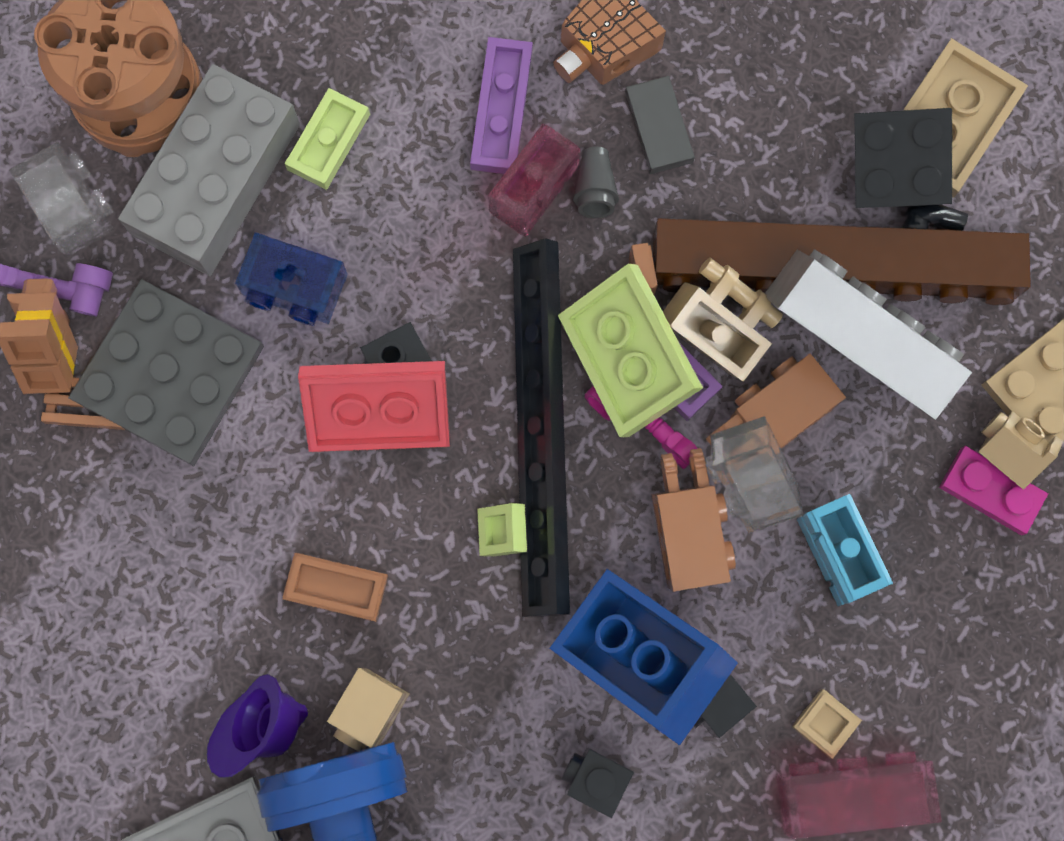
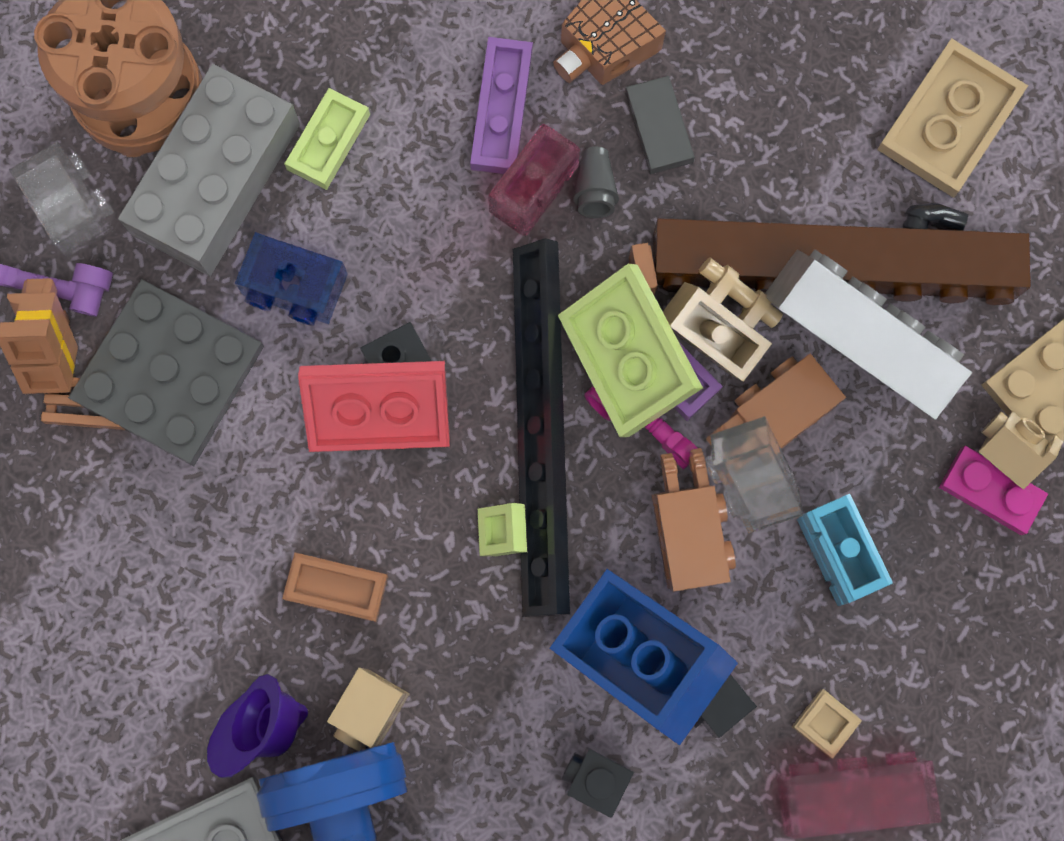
black brick [854,108,952,208] -> none

